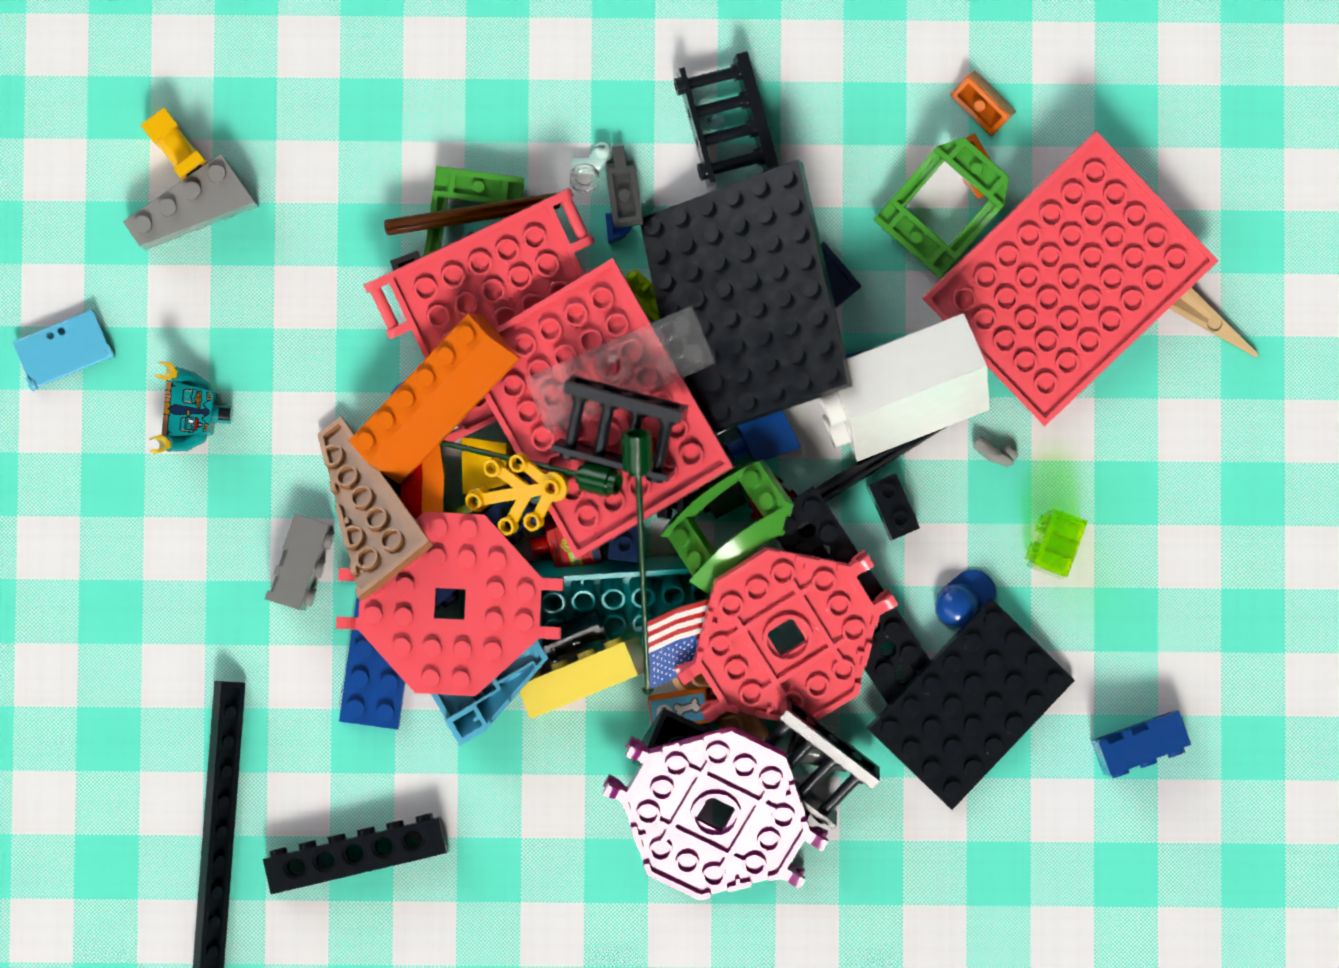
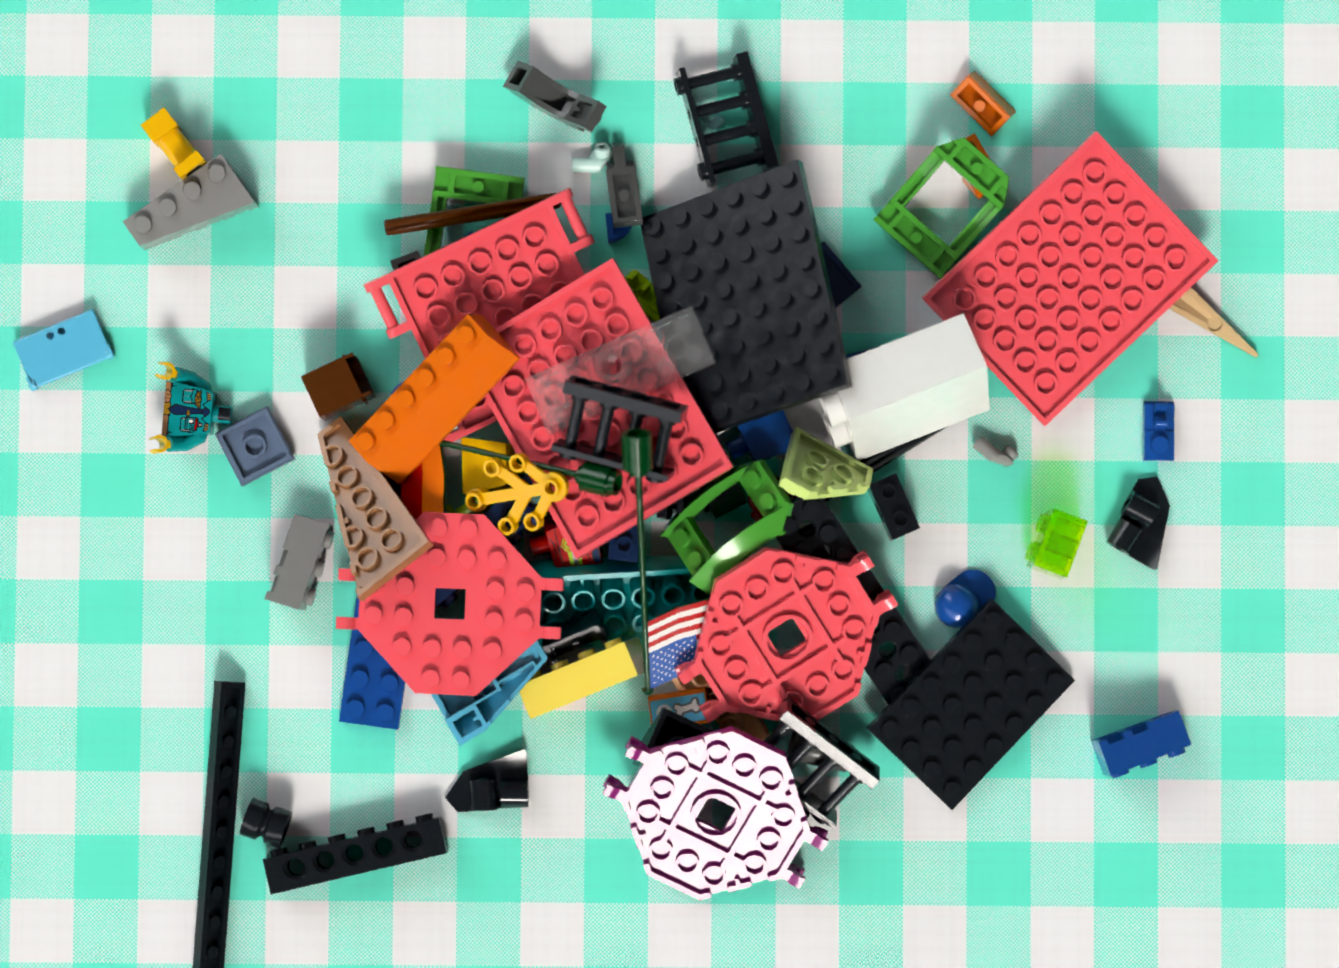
clear tile [570,163,599,194] -> none
none -> sand blue plate [214,406,295,487]
none -> black wheel [239,798,293,849]
none -> reddish brown piece [301,352,376,421]
none -> black panel [445,749,529,812]
none -> dark grey arch [503,61,607,132]
none -> yellowish green plate [778,427,874,500]
none -> black panel [1106,477,1170,570]
none -> blue plate [1143,401,1174,461]

